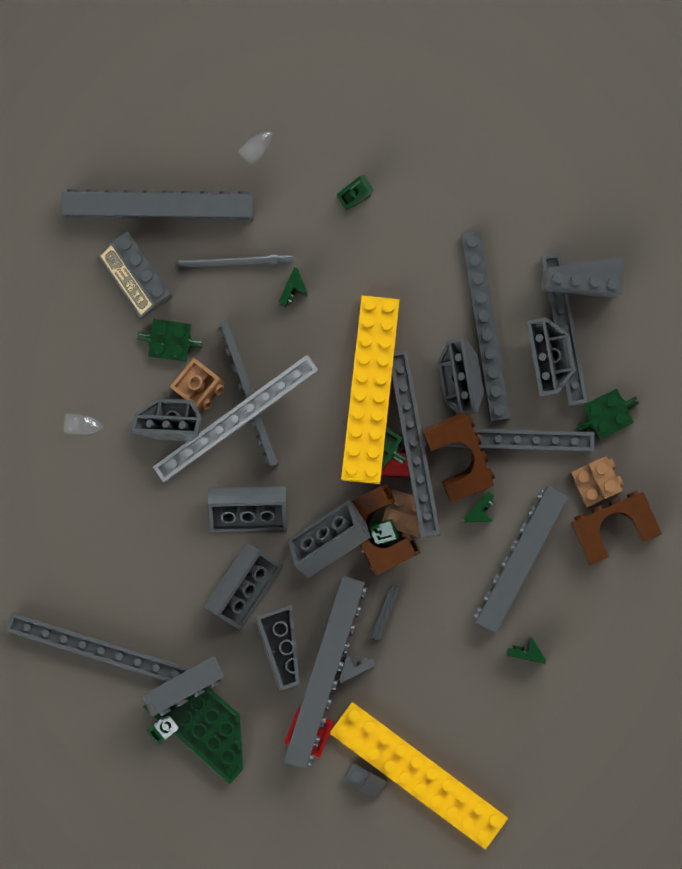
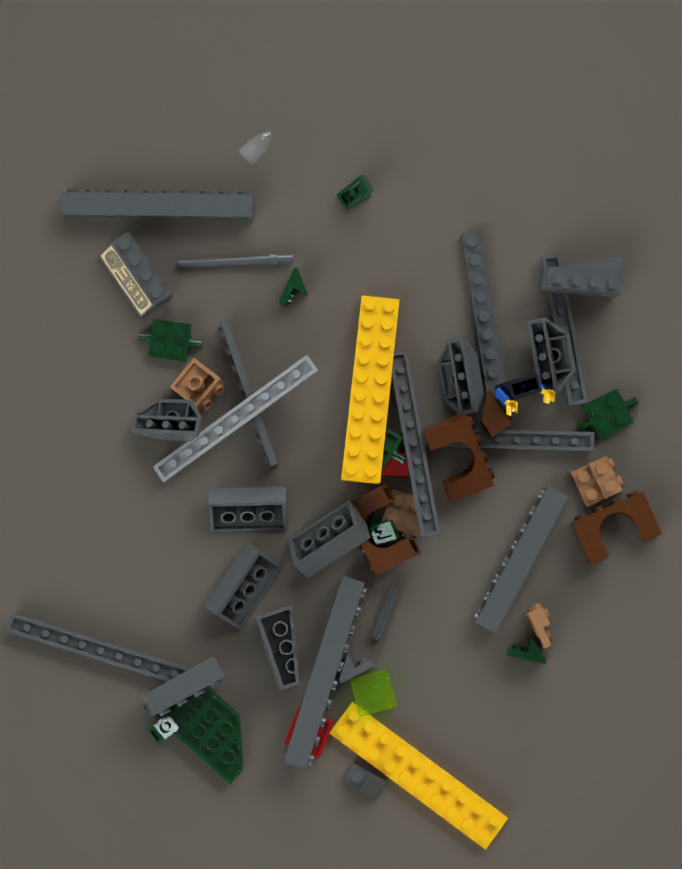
clear plate [63,413,103,435] -> none
dark green slope [462,491,494,523] -> none
none -> clear neon green plate [349,669,397,717]
none -> reddish brown slope [481,392,512,438]
none -> torso [495,373,555,416]
none -> medium nougat plate [525,603,553,649]

